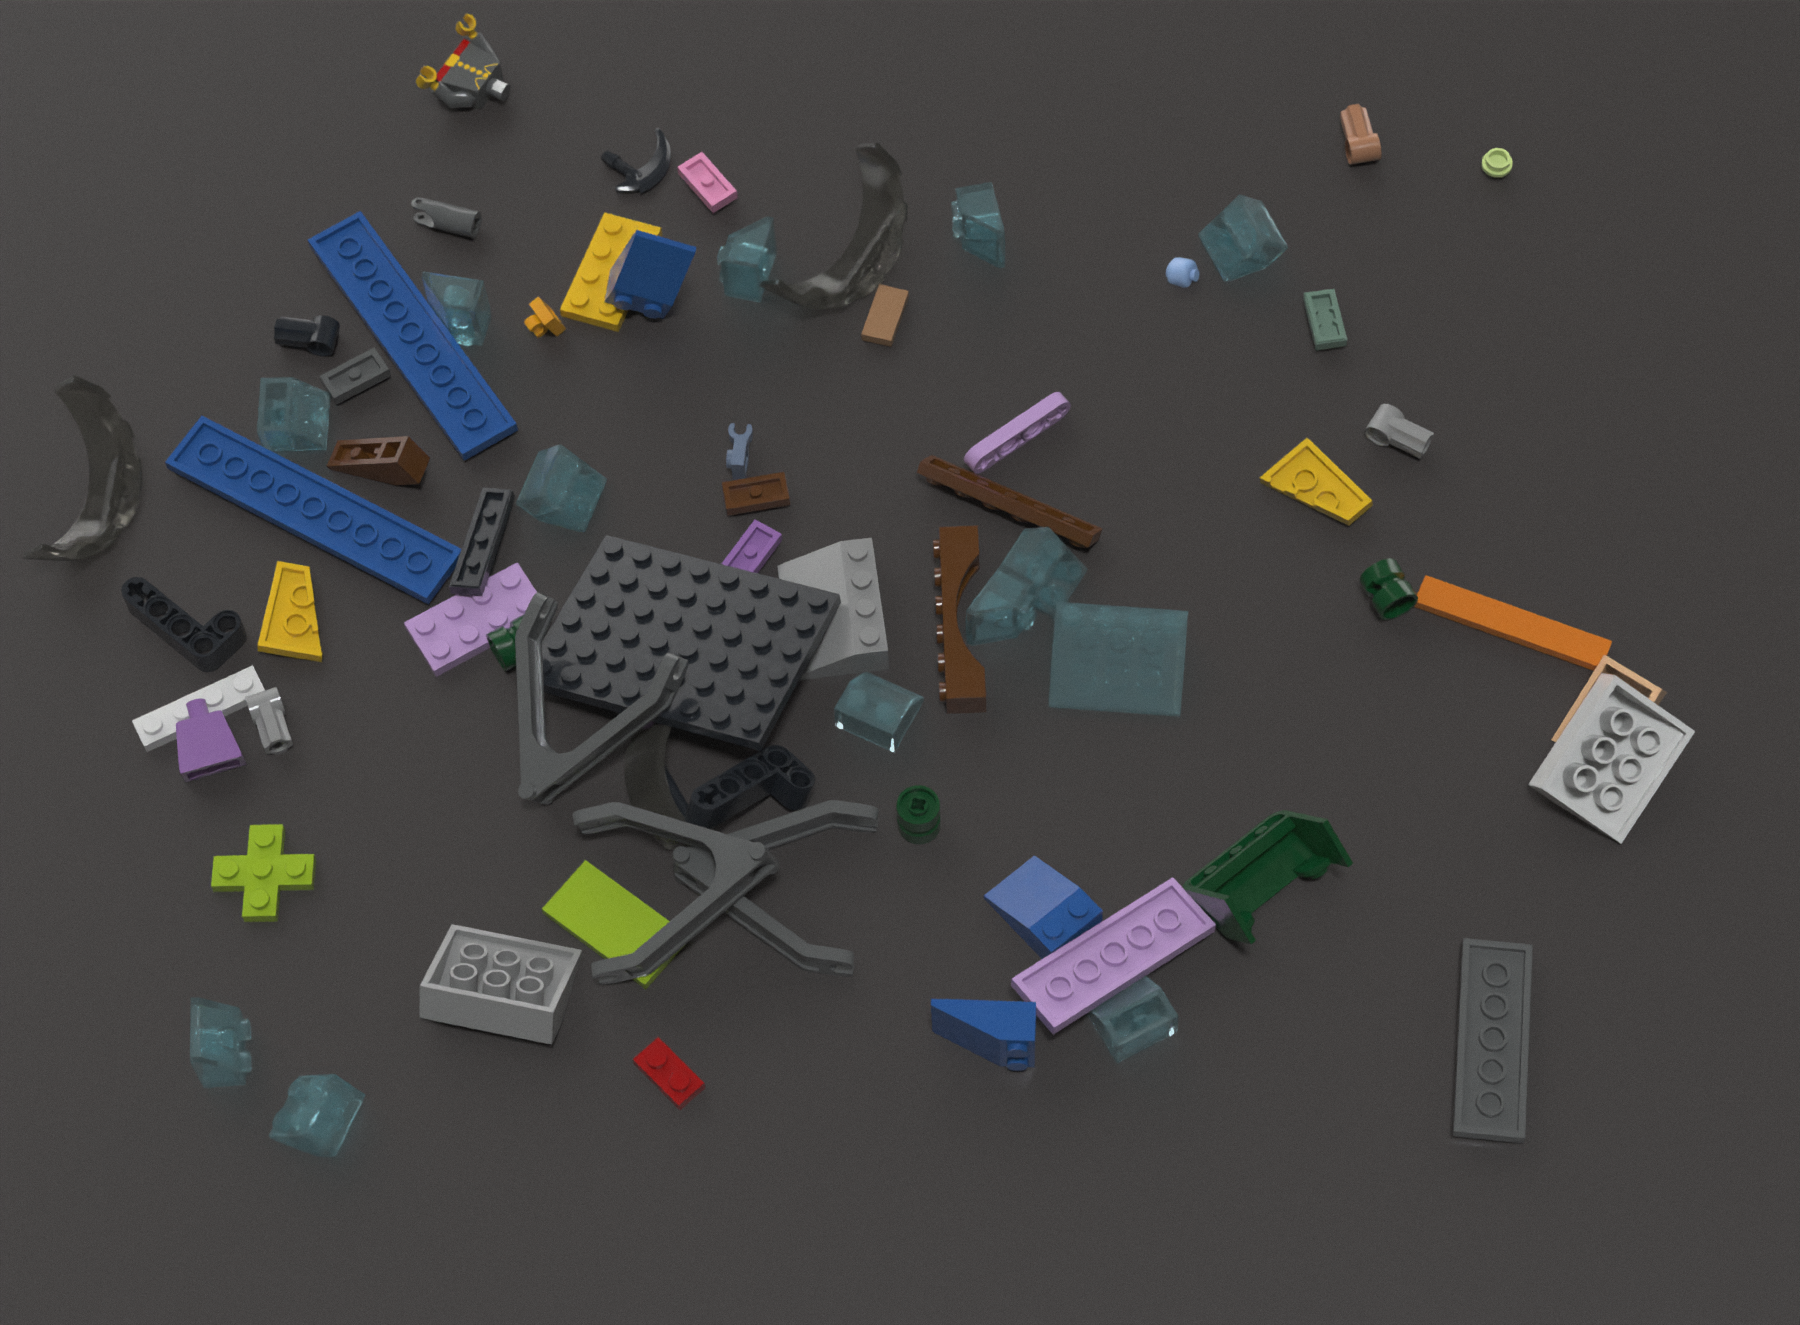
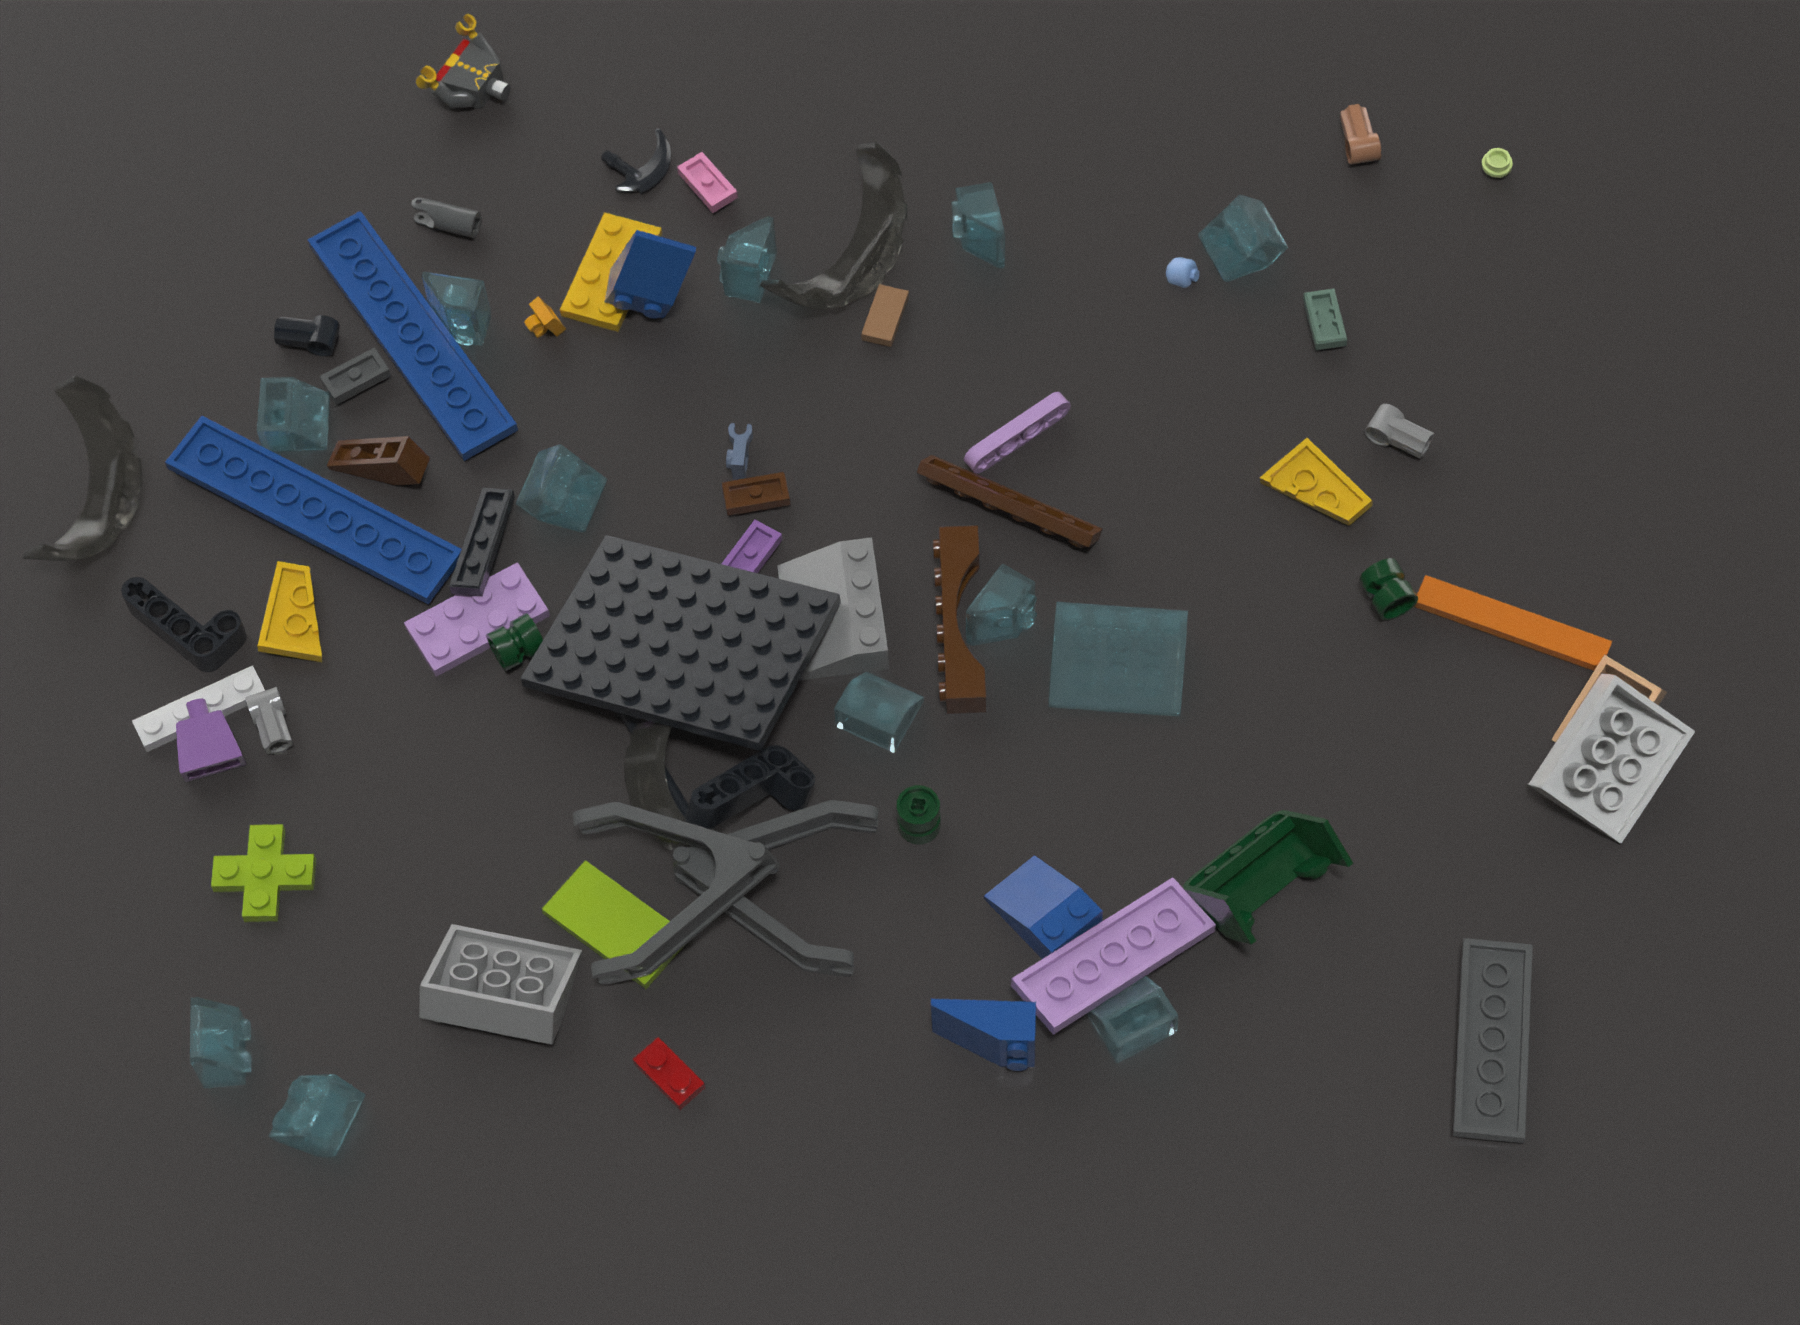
dark grey piece [515,592,689,805] -> none
clear light blue slope [992,527,1088,619] -> none

